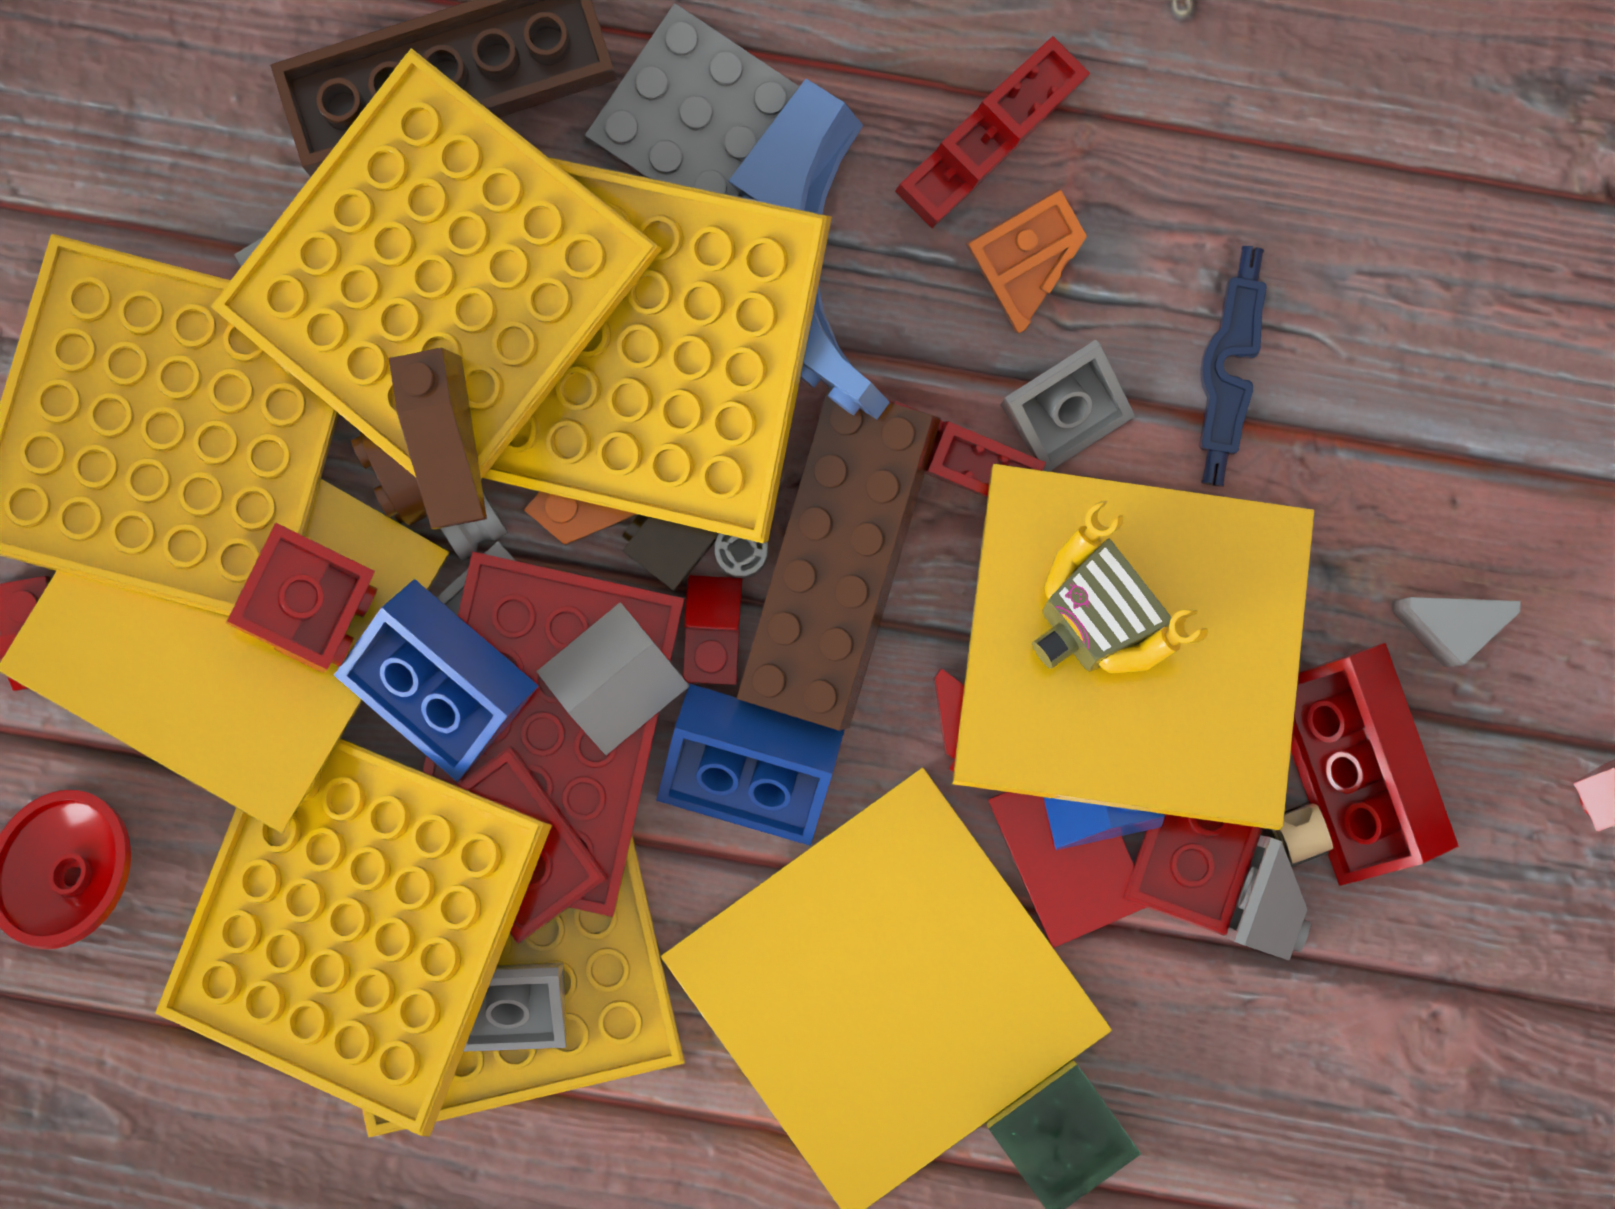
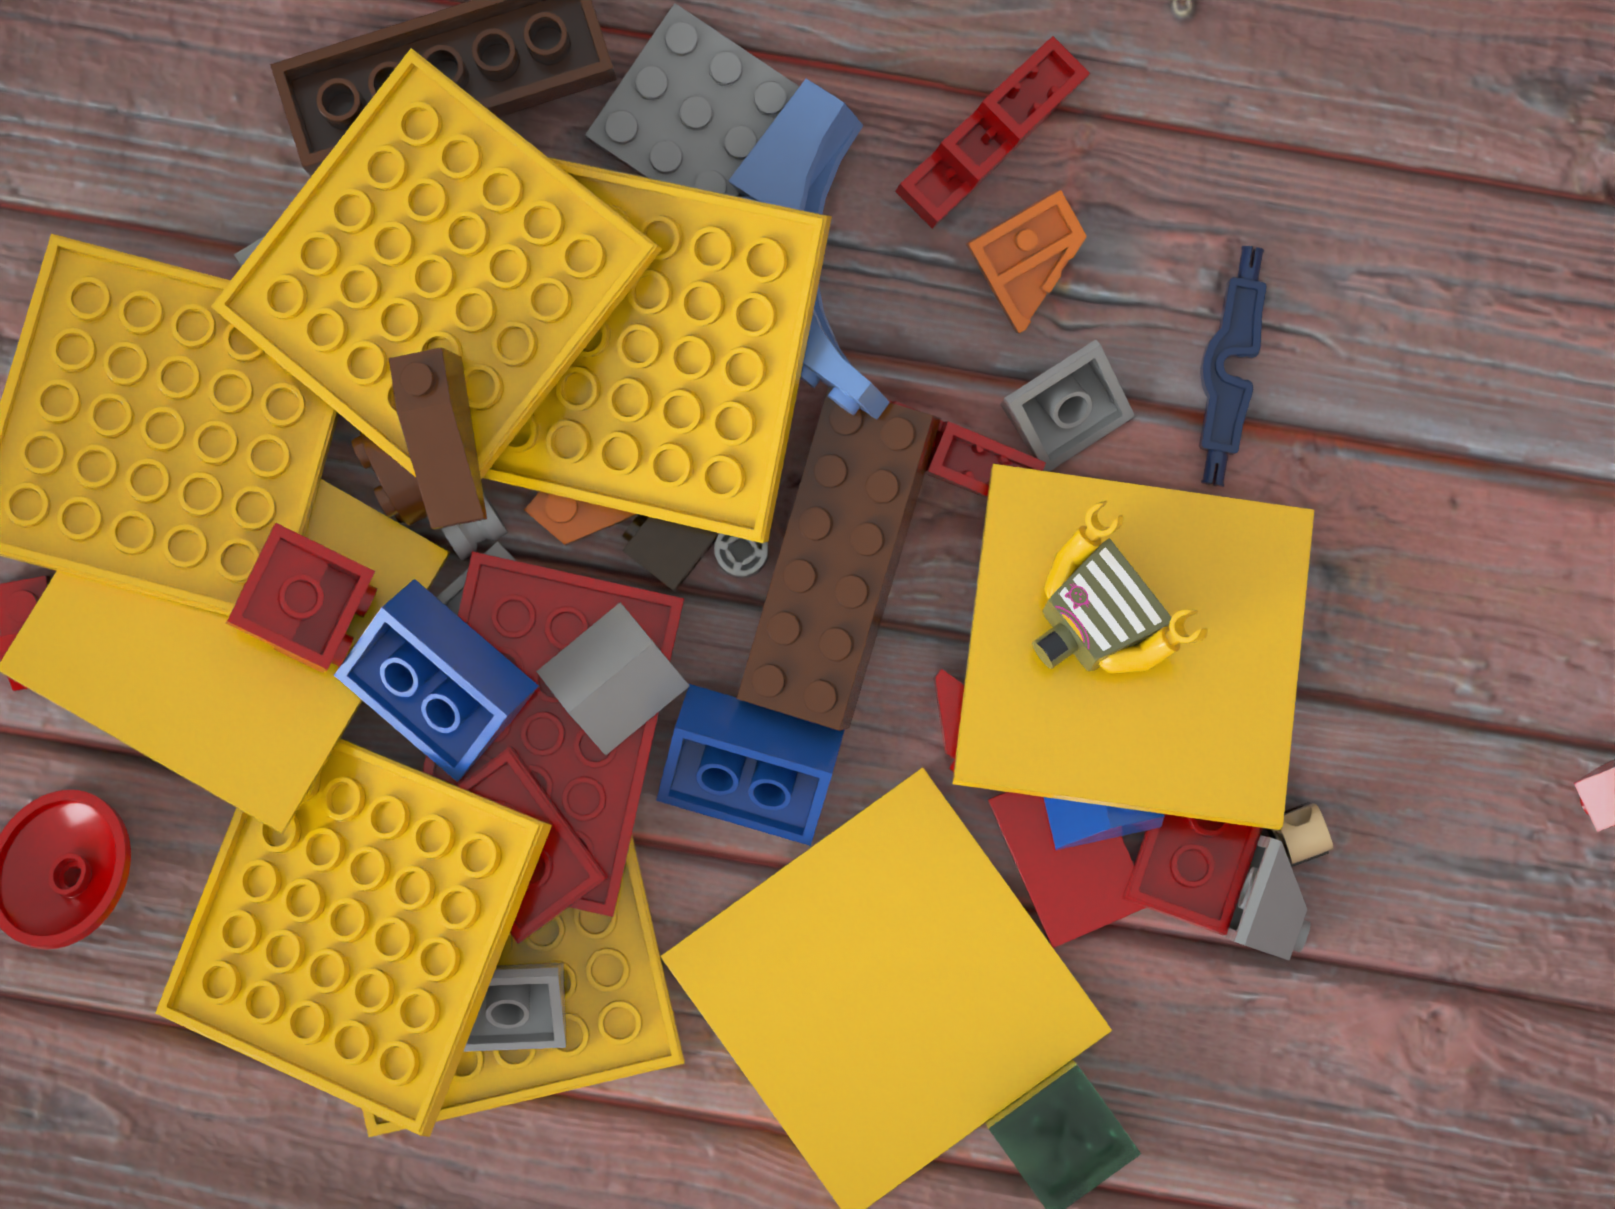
red slope [683,575,742,685] -> none
red slope [1291,643,1459,886] -> none
light grey slope [1392,597,1521,667] -> none

